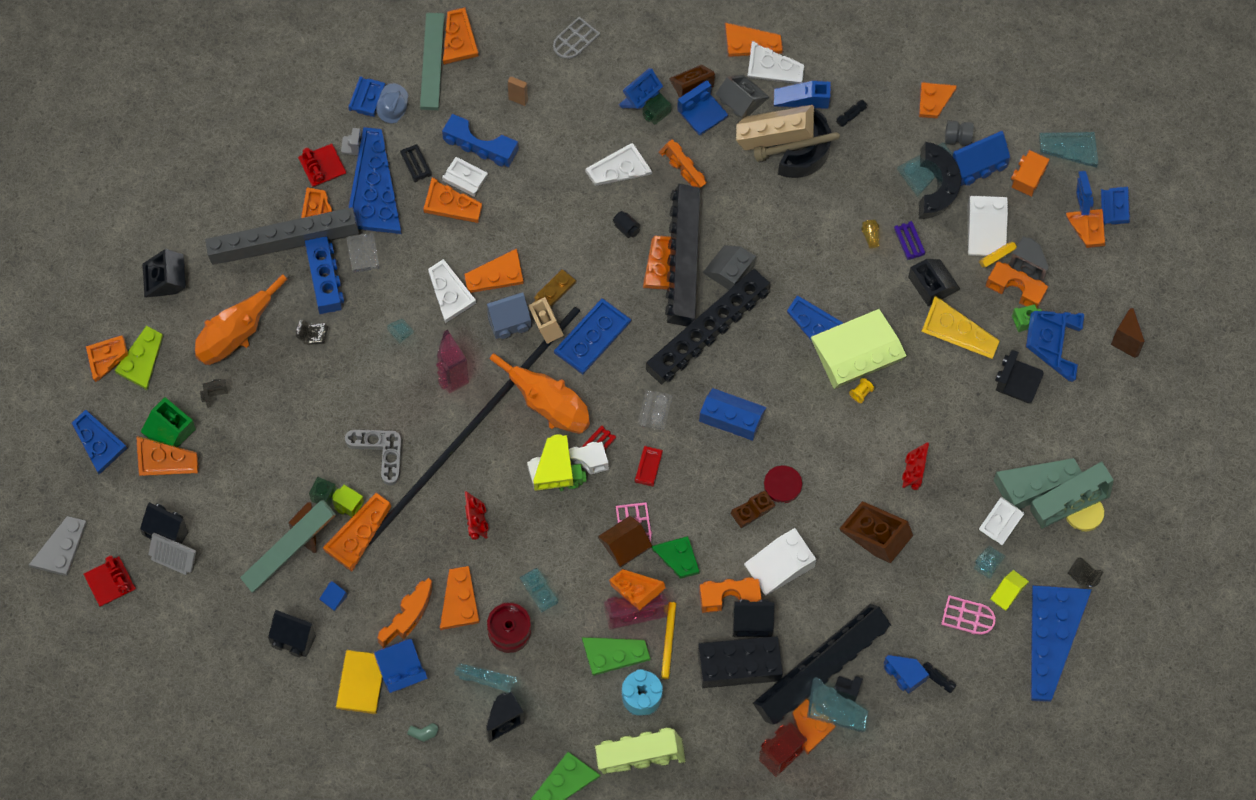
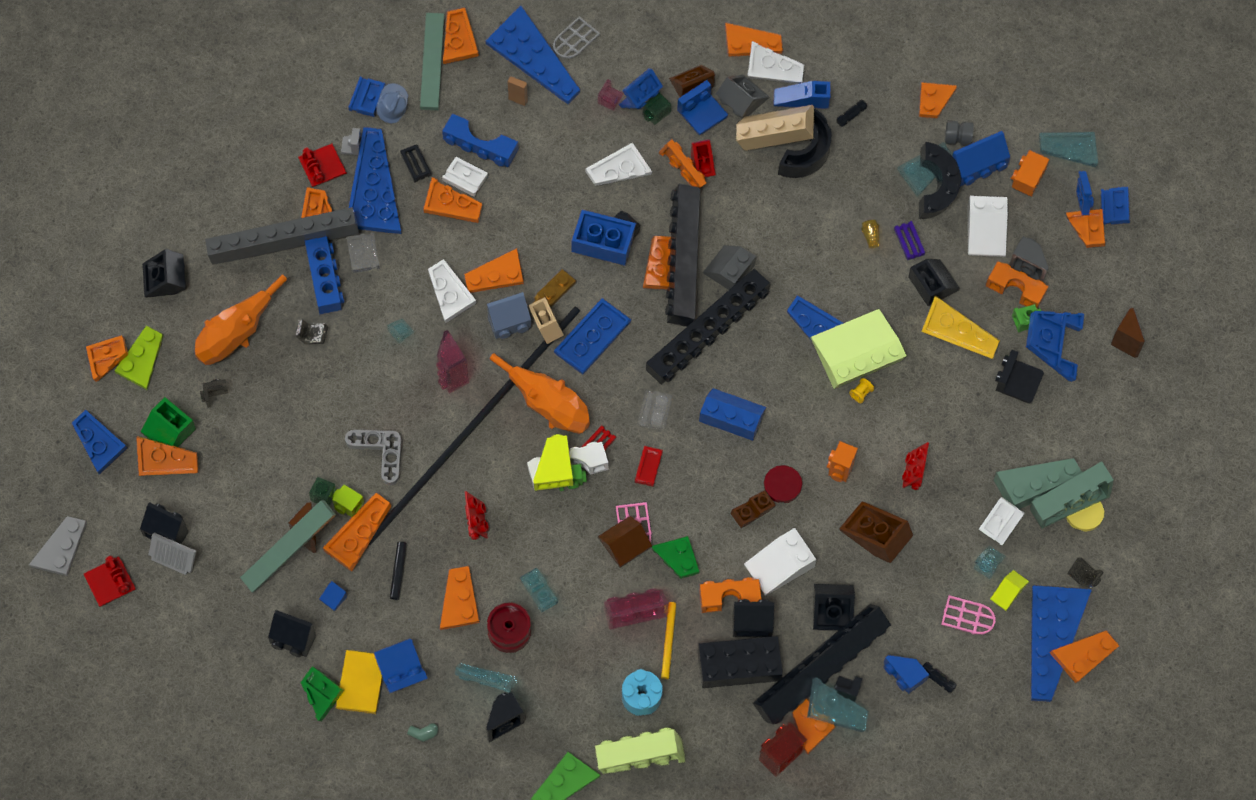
orange slope [377,578,432,648] -> none
bright green wing [582,637,650,676] -> none
orange wing [609,569,666,610] -> none
dark tan piece [754,132,840,162] -> none
yellow tile [979,242,1017,267] -> none
none -> green wing [300,666,344,721]
none -> black piece [389,542,407,600]
none -> blue wing [485,6,580,104]
none -> blue slope [571,210,636,265]
none -> clear pink panel [598,79,623,111]
none -> red slope [691,139,715,177]
none -> black slope [813,584,855,631]
none -> orange brick [827,441,858,482]
none -> orange wing [1049,631,1119,683]

